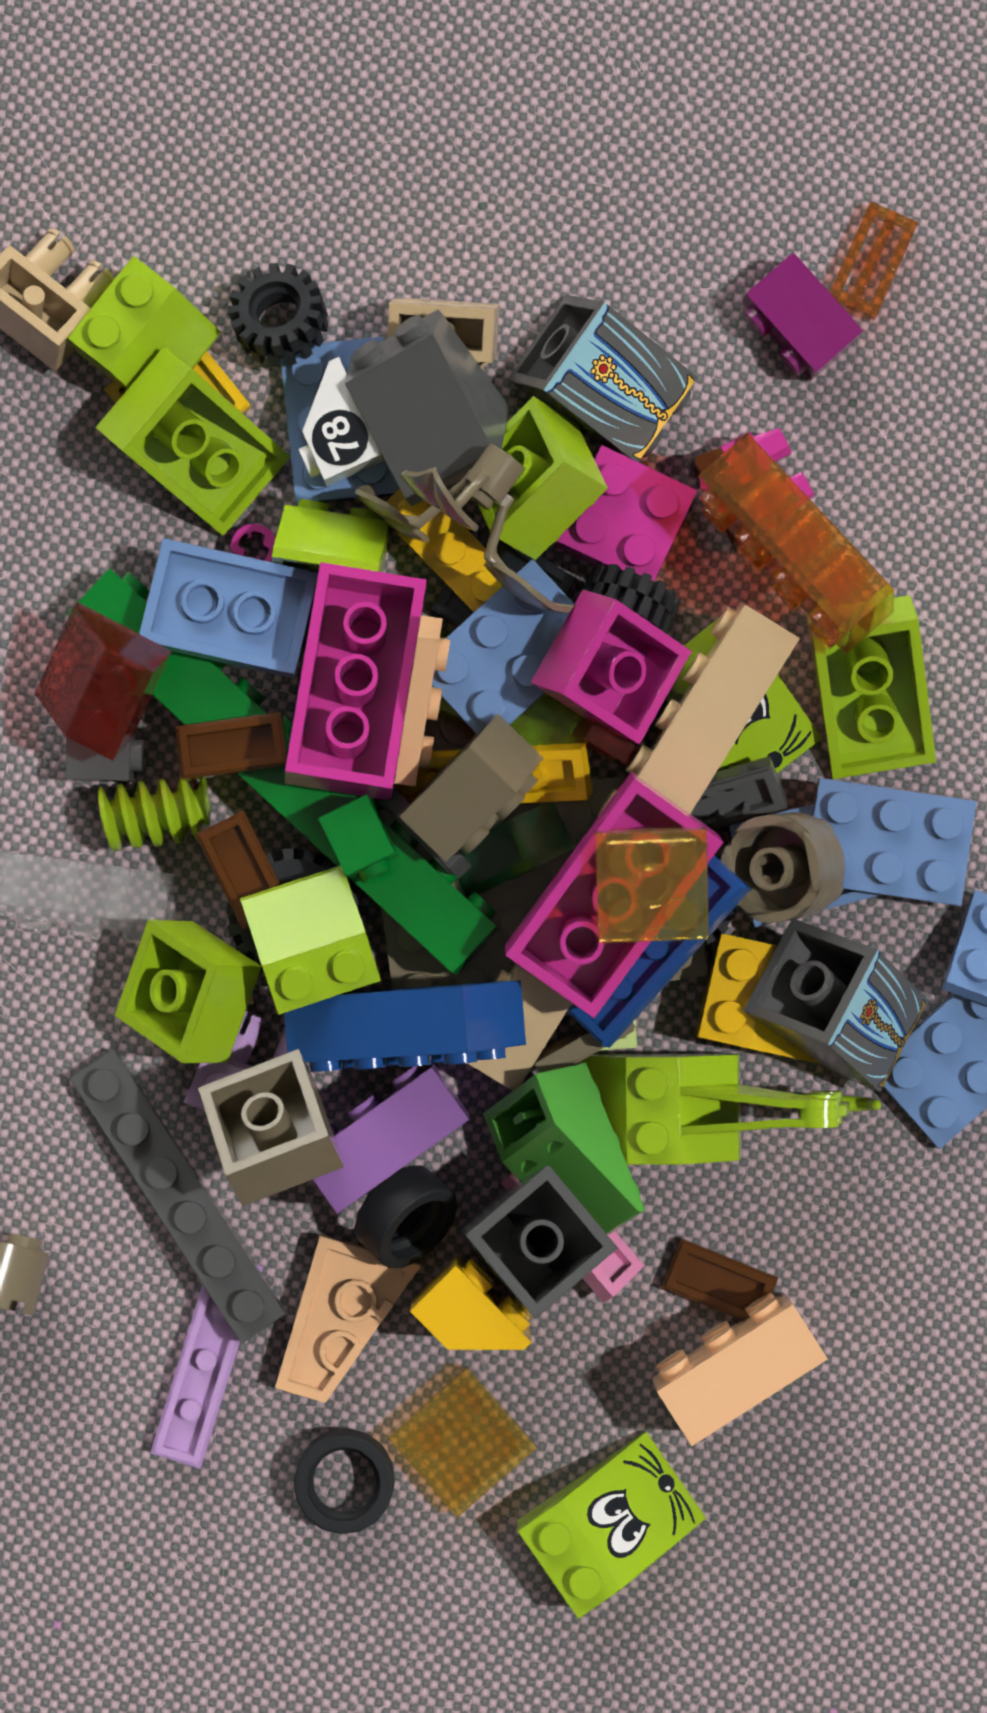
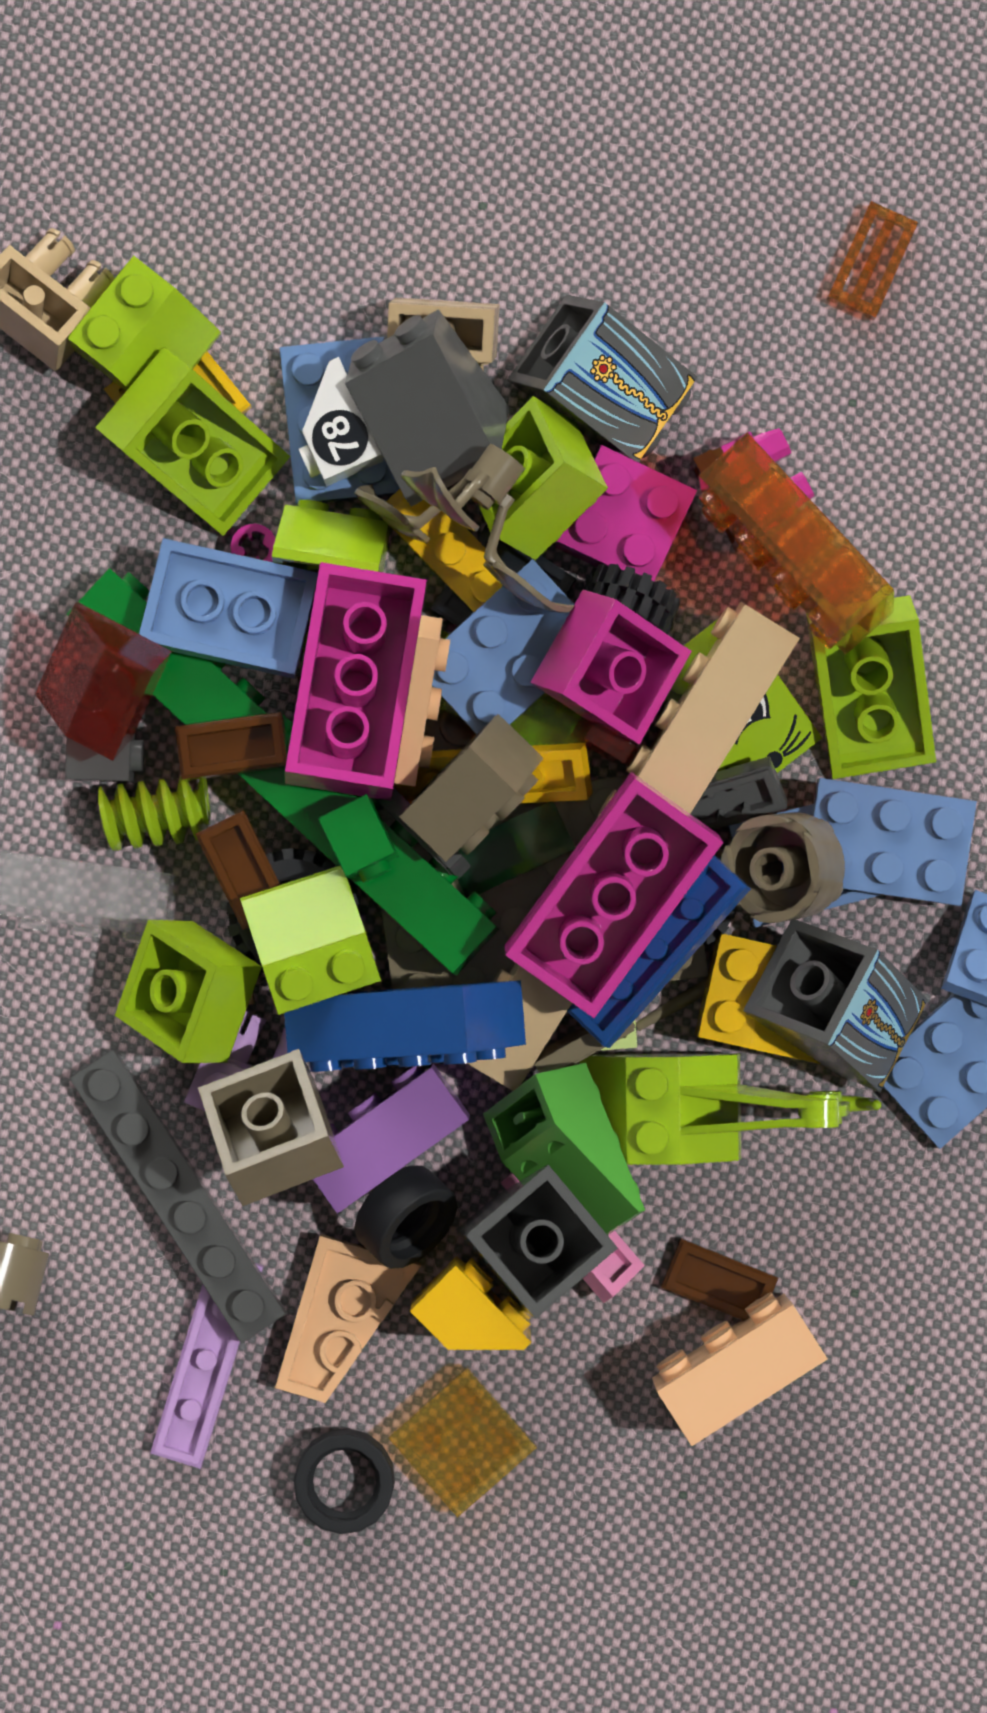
black tyre [228,263,329,367] -> none
lime slope [517,1431,706,1619] -> none
clear yellow plate [595,827,709,943] -> none
magenta brick [742,252,863,381] -> none
none -> dark tan piece [636,976,708,1031]

